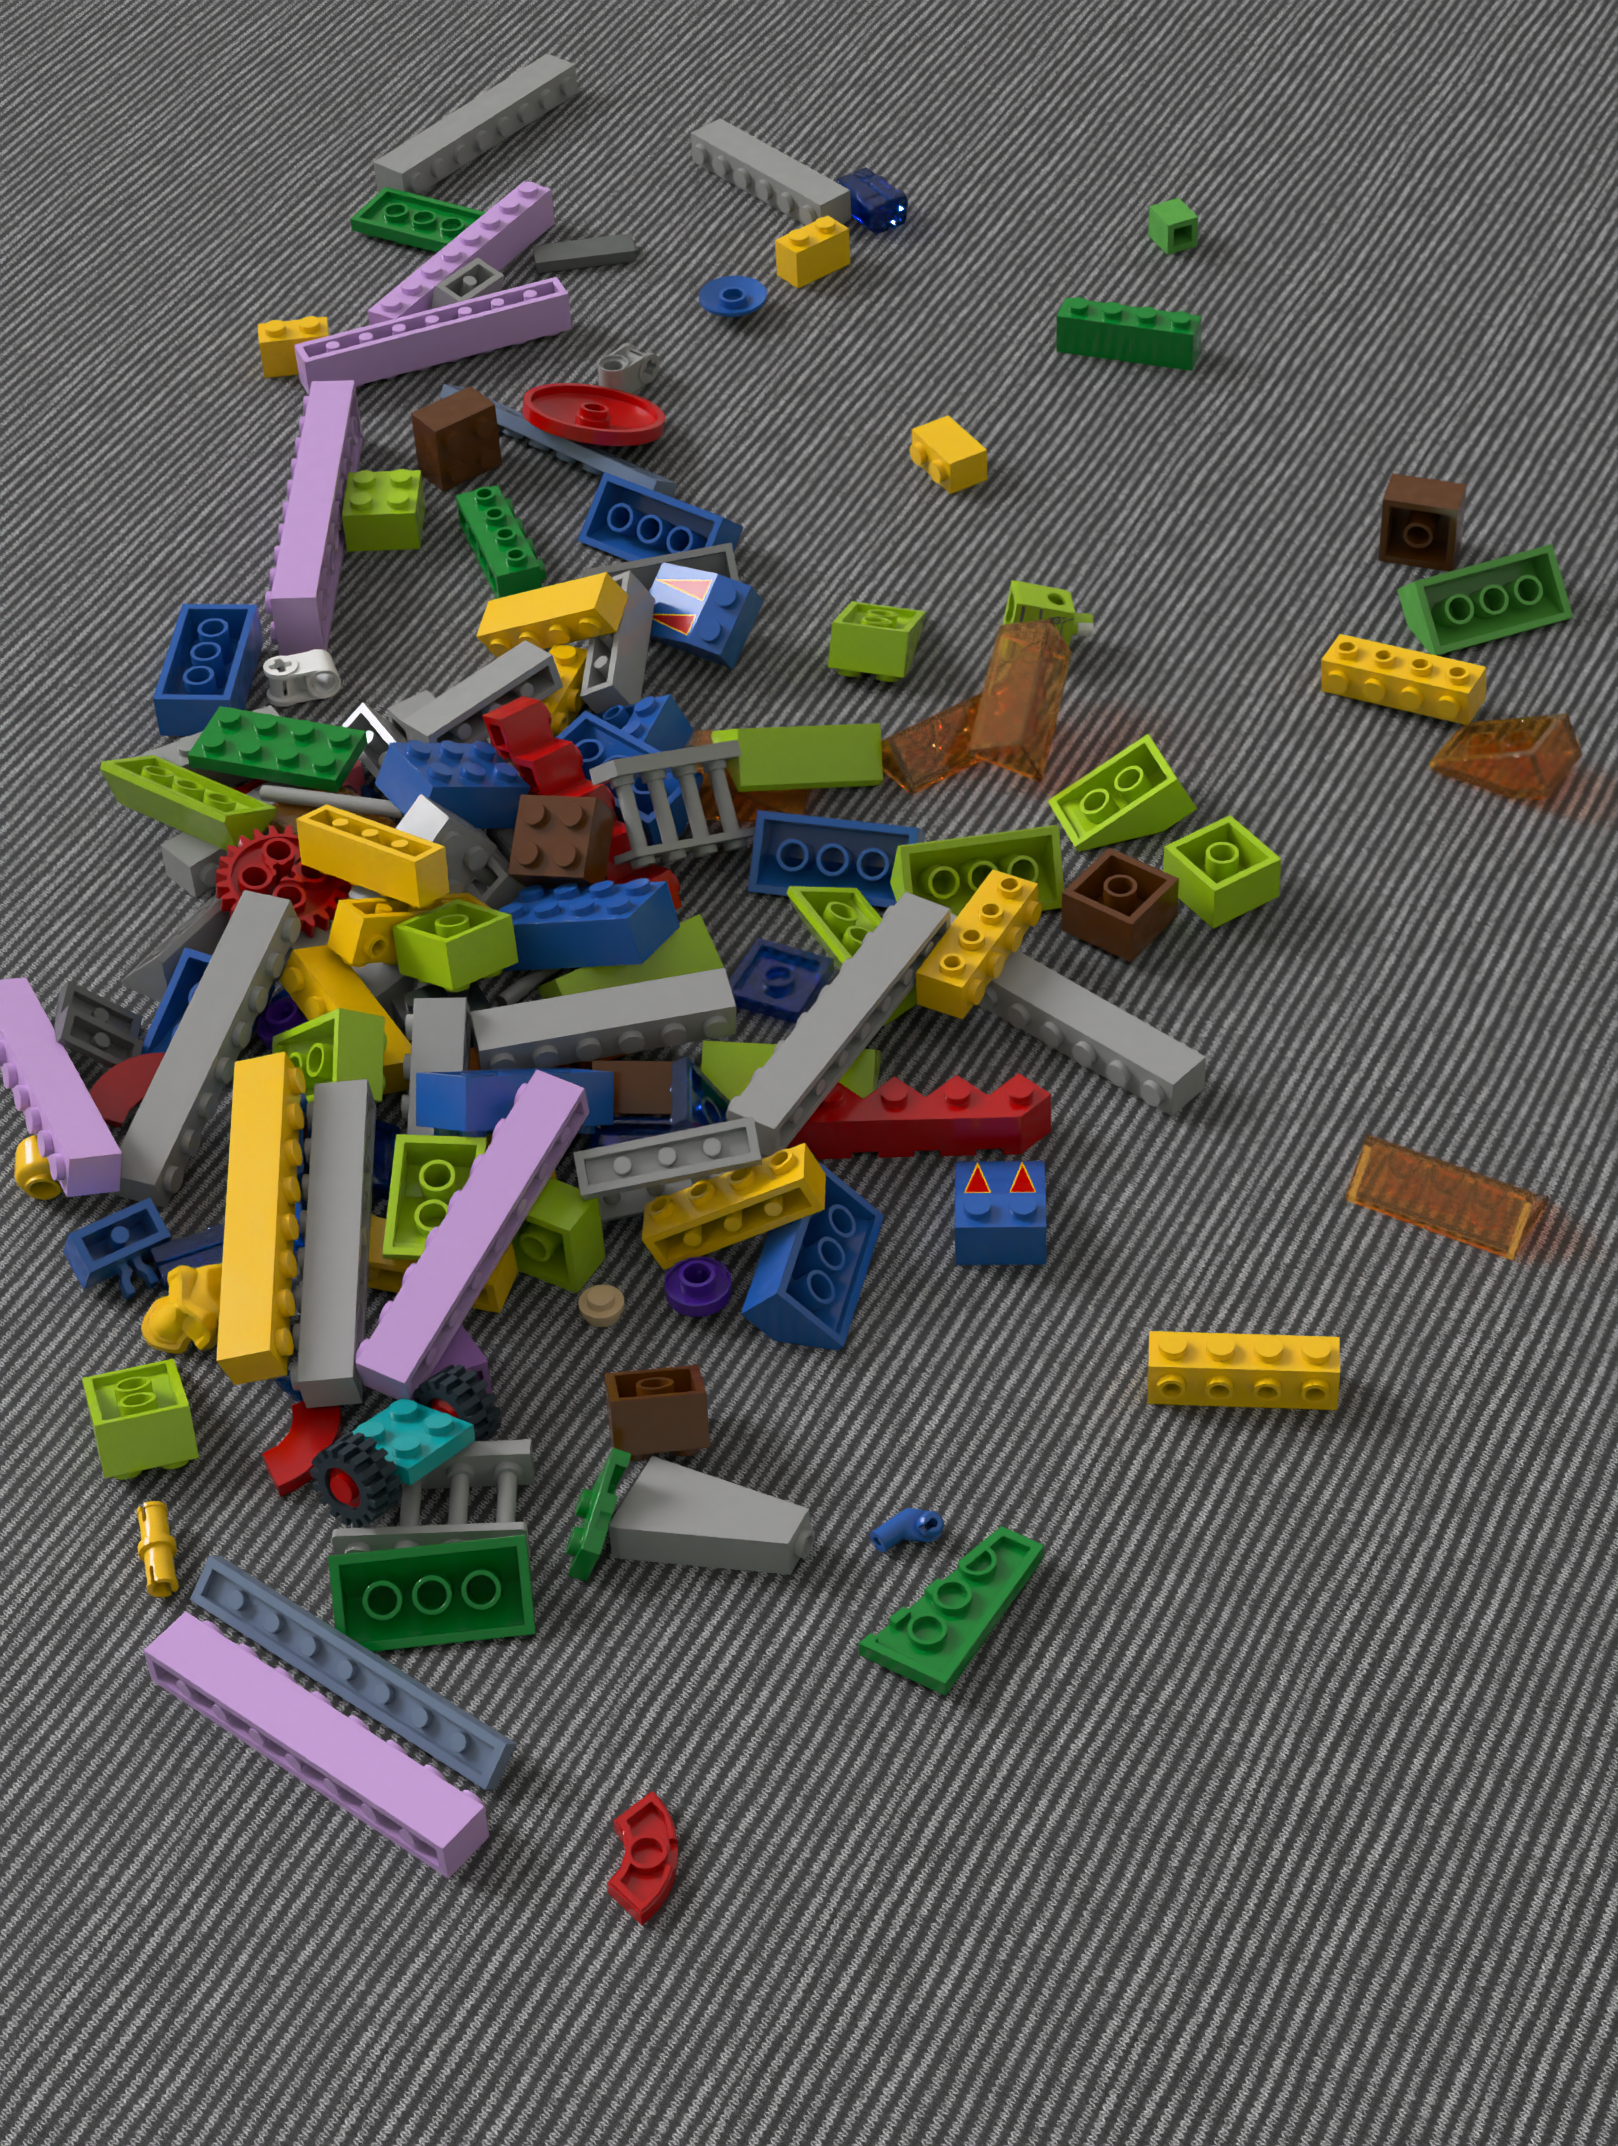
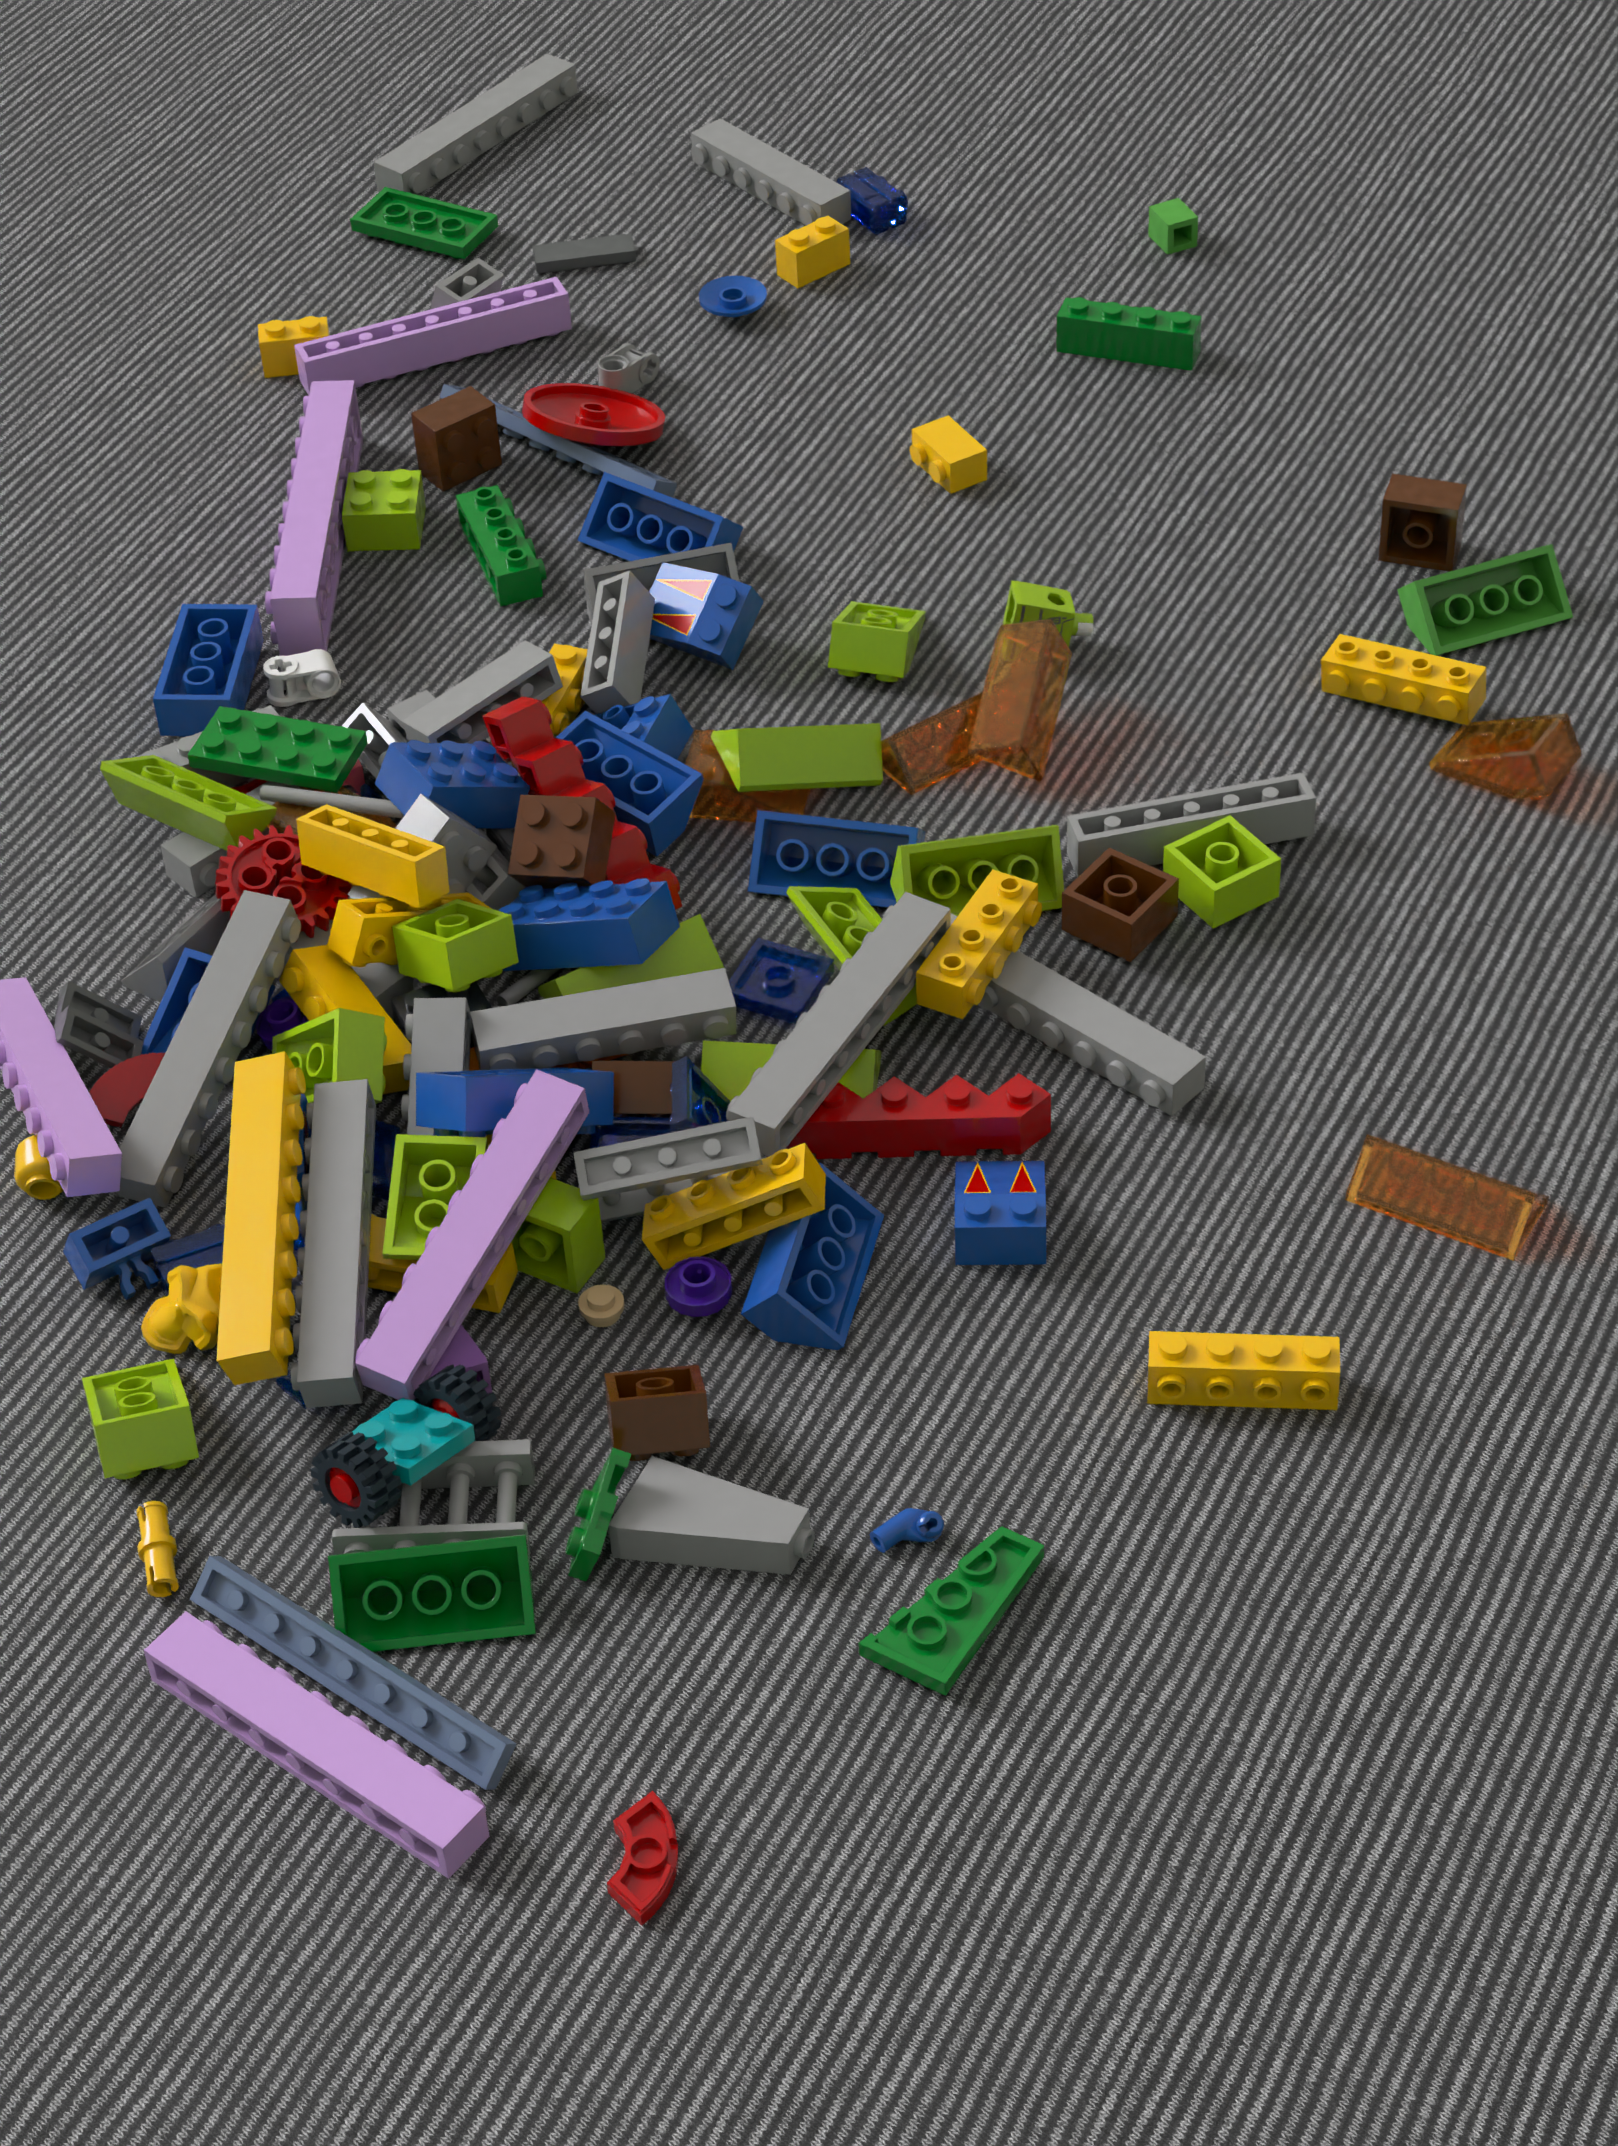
red tile [262,1400,342,1497] -> none
lavender brick [368,181,555,325] -> none
yellow brick [476,572,629,658] -> none
light grey fence [589,740,755,869] -> none
lime slope [1048,734,1197,852] -> none
none -> light grey brick [1067,773,1316,878]

